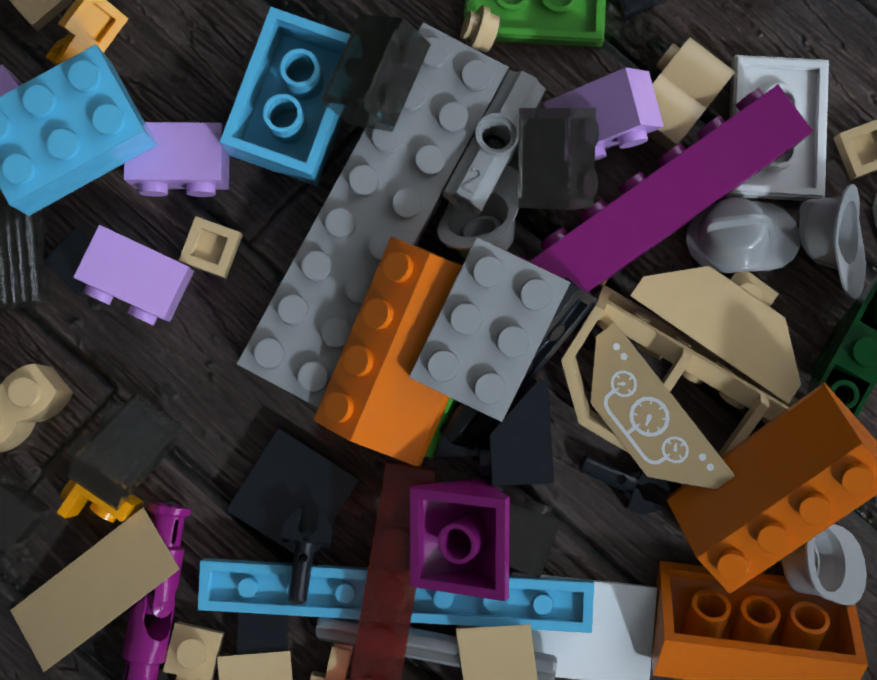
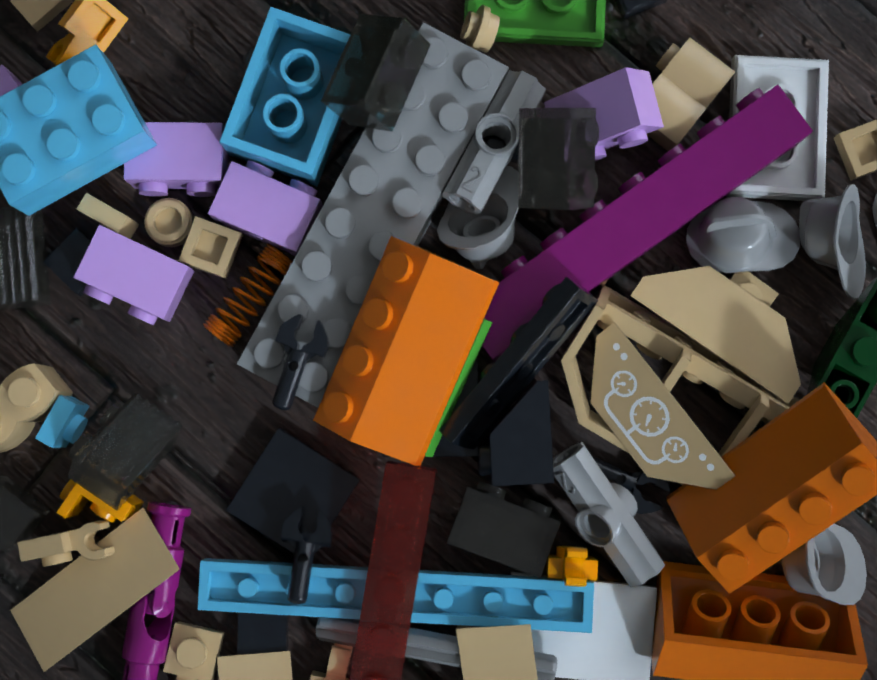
light grey plate [409,237,571,422] -> none
magenta slope [410,479,510,601] -> none
none -> tan plate [17,520,115,567]
none -> medium azure plate [35,395,89,448]
none -> tan tile [77,193,139,239]
none -> tan tile [144,198,194,247]
none -> orange piece [203,243,293,347]
none -> lavender brick [208,160,323,256]
none -> black bar [272,314,330,410]
none -> light orange plate [543,546,598,587]
none -> light grey piece [553,442,665,587]

